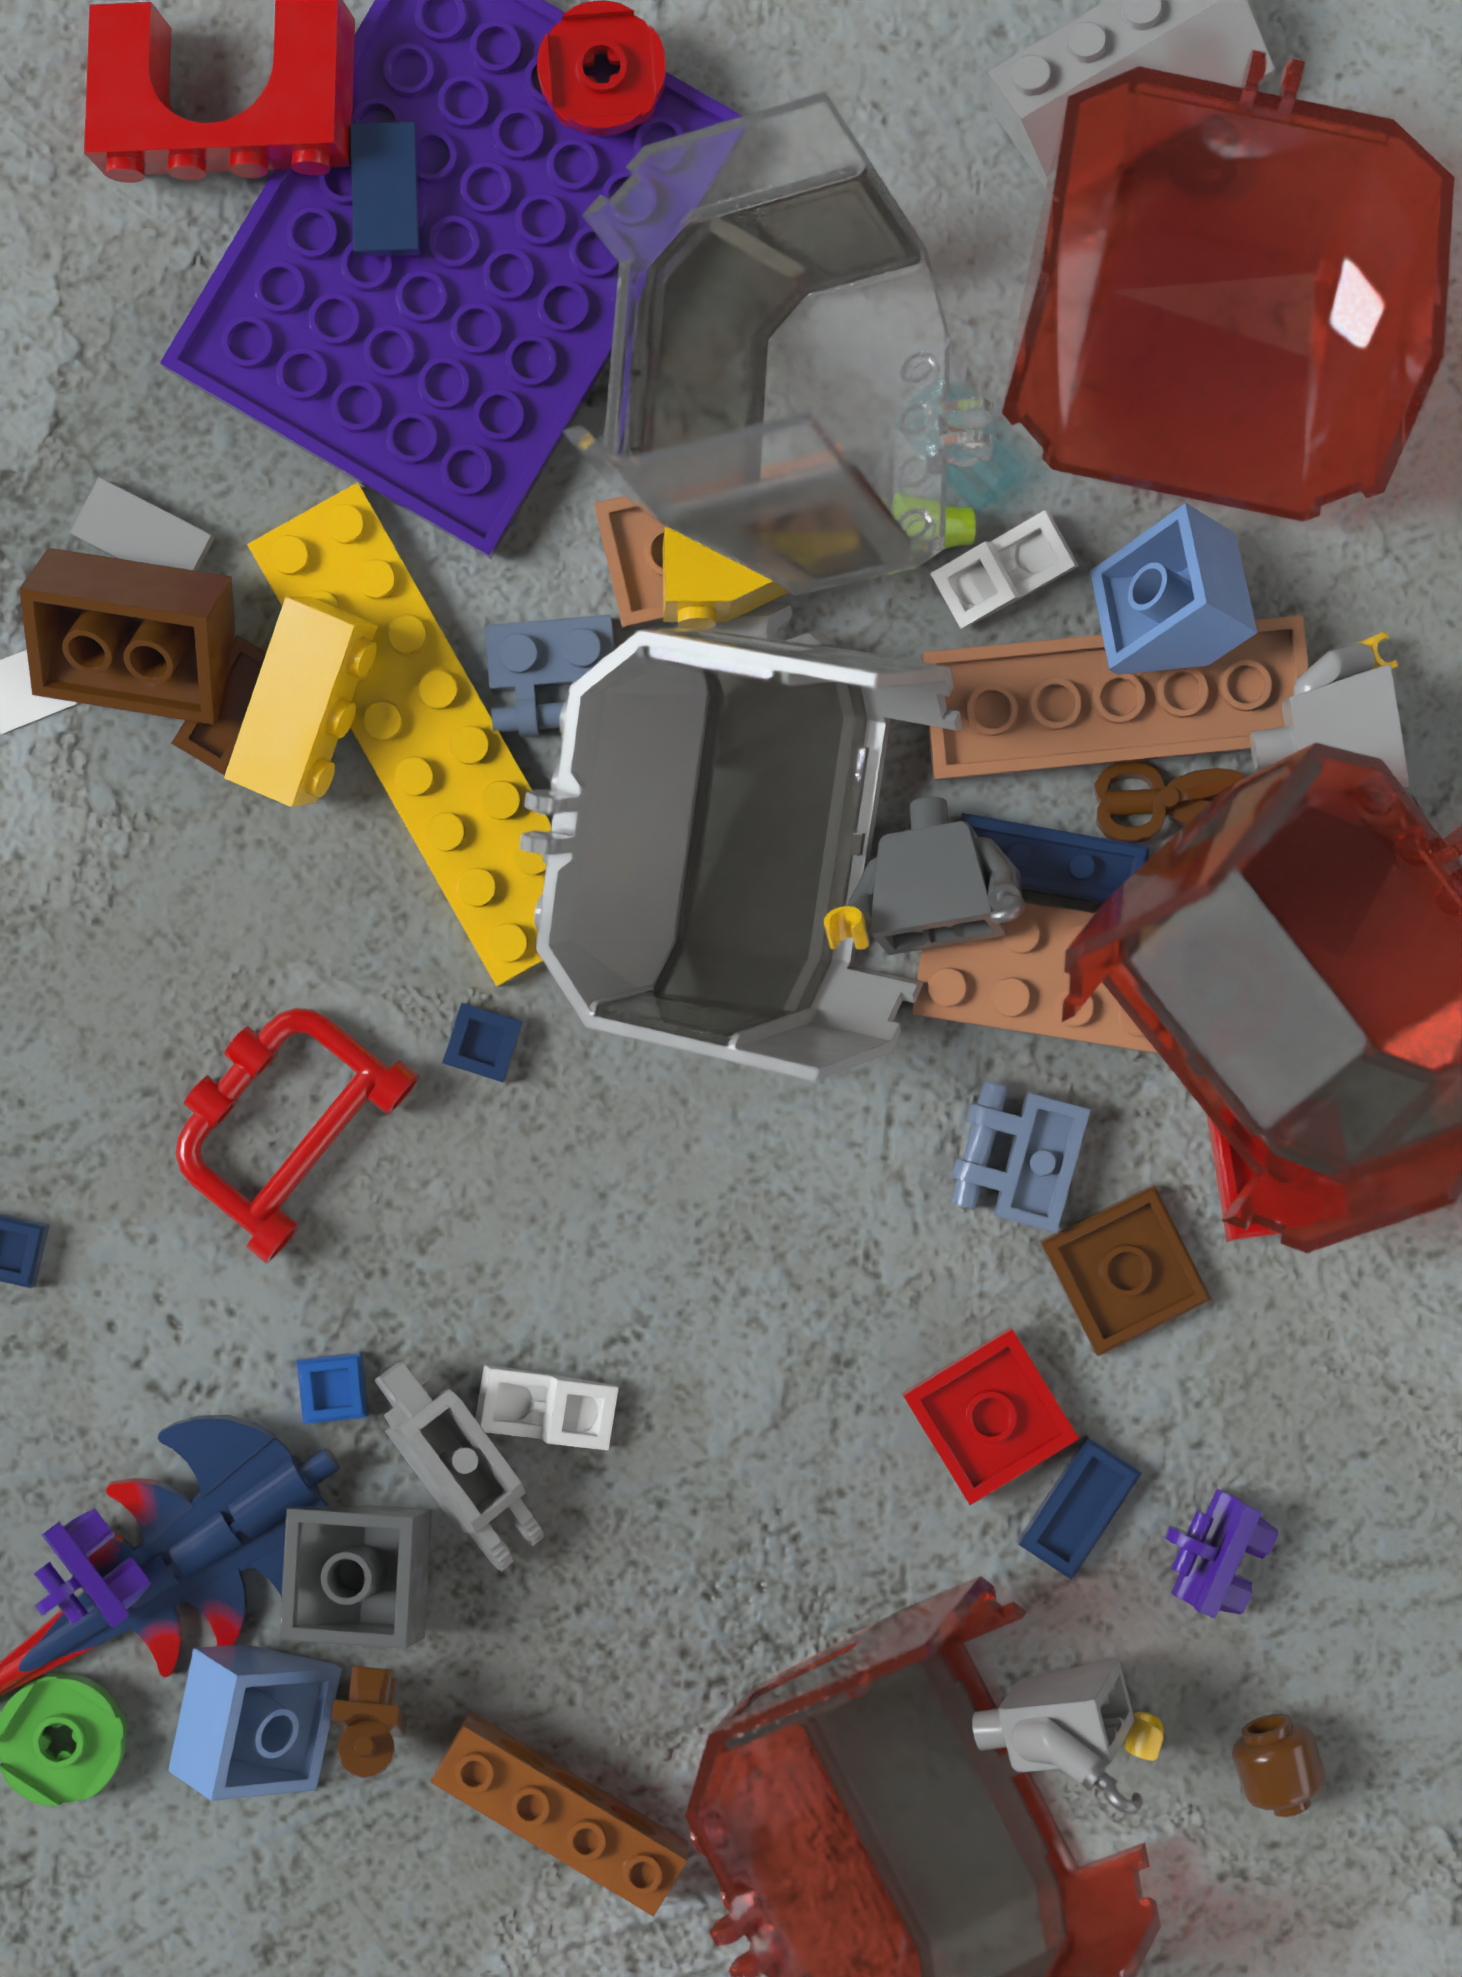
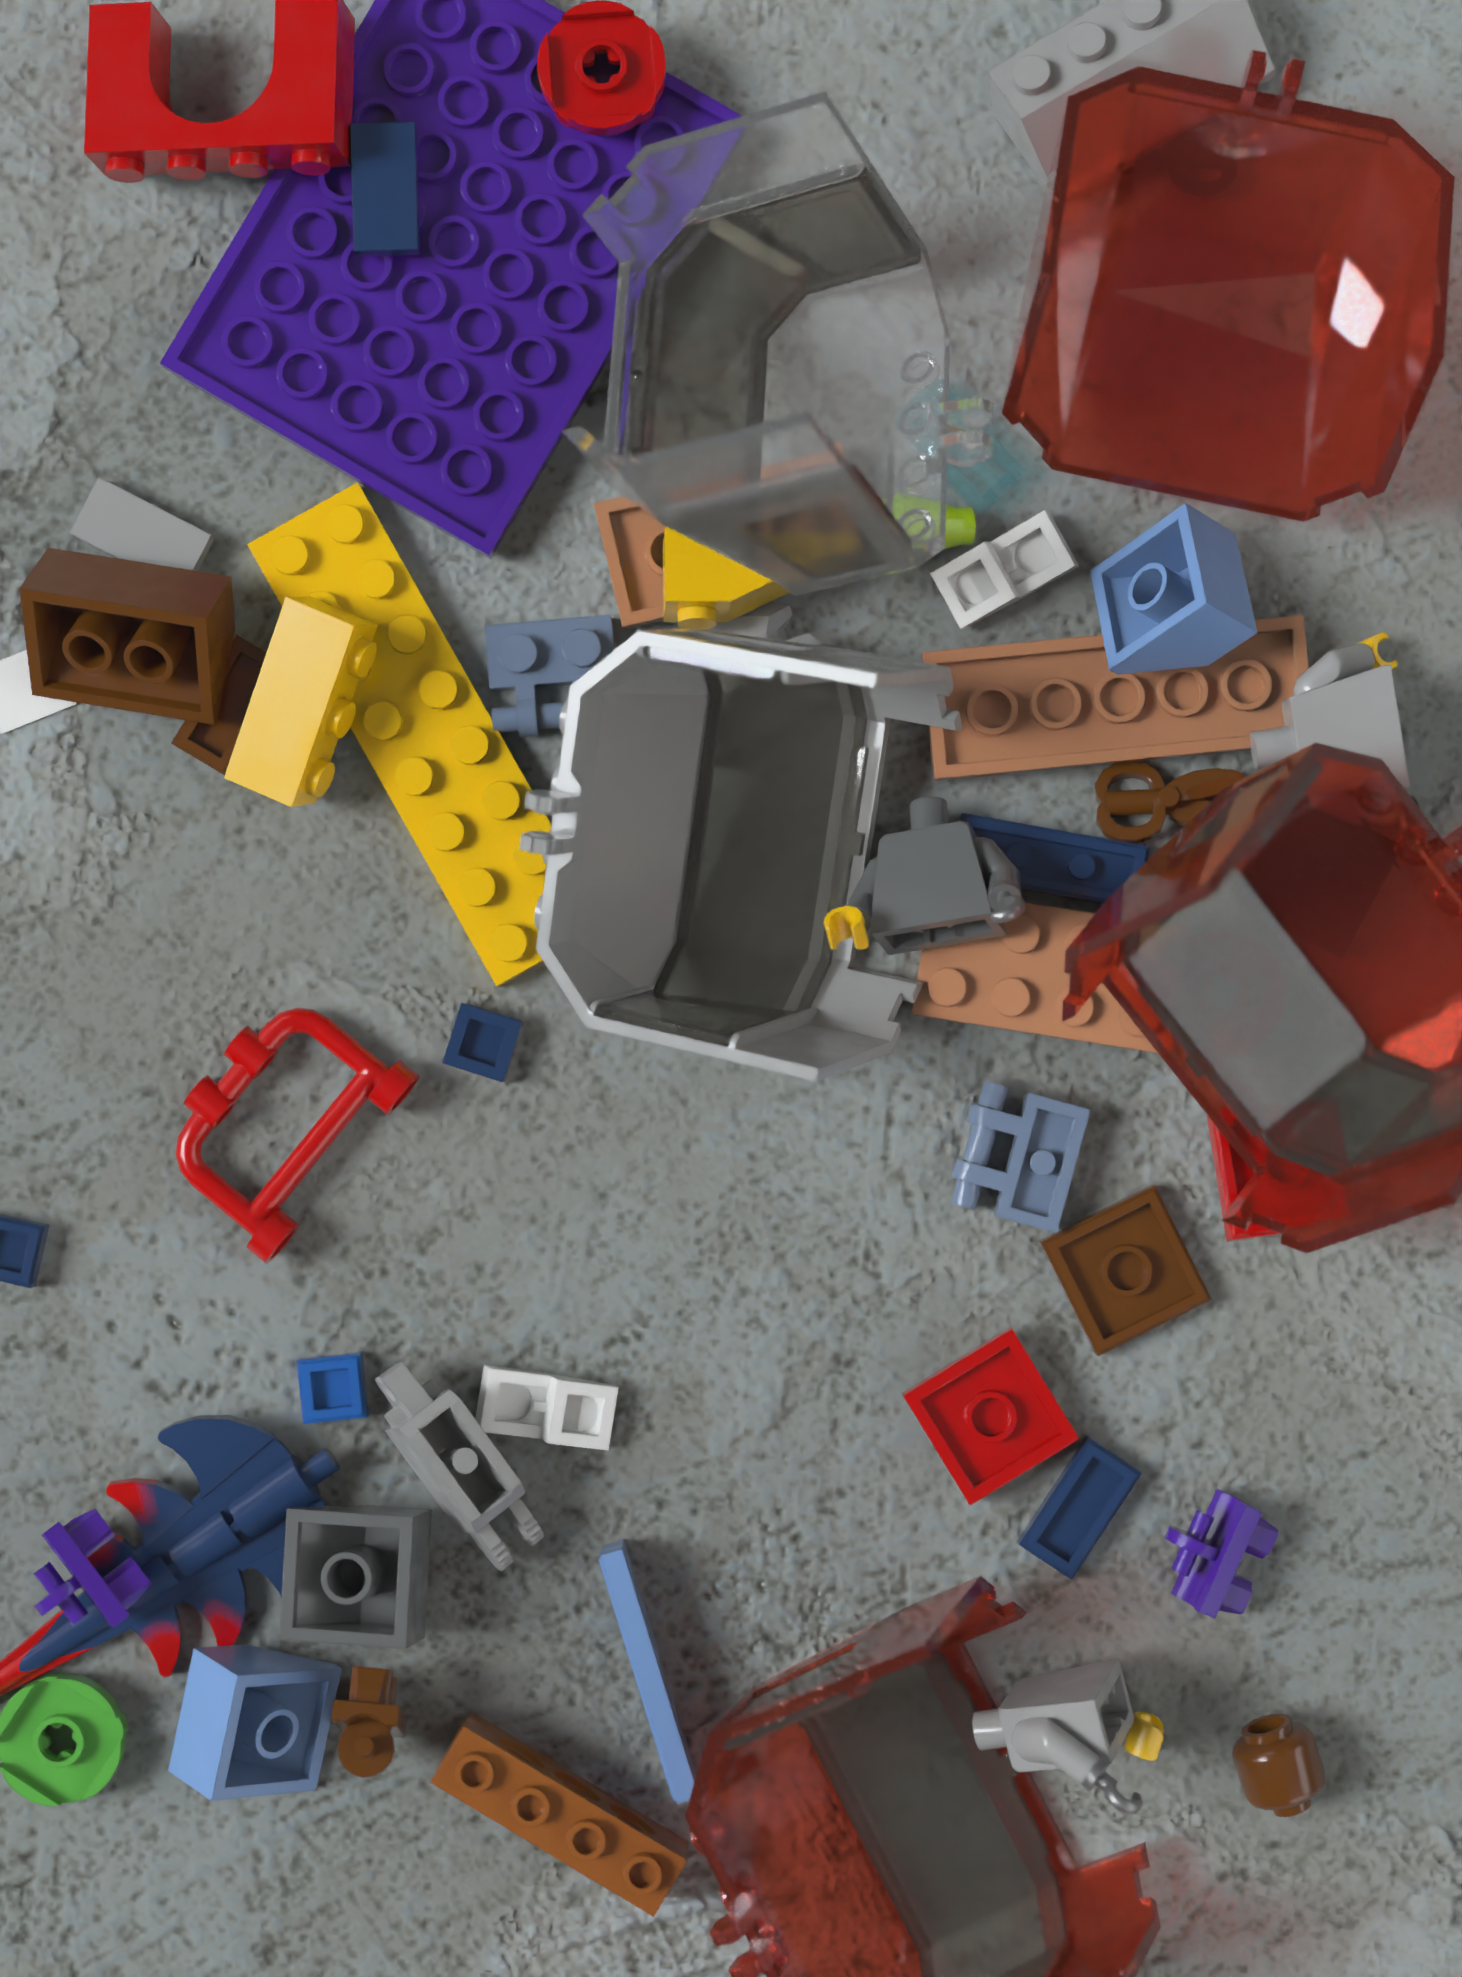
none -> medium blue tile [598,1539,700,1804]

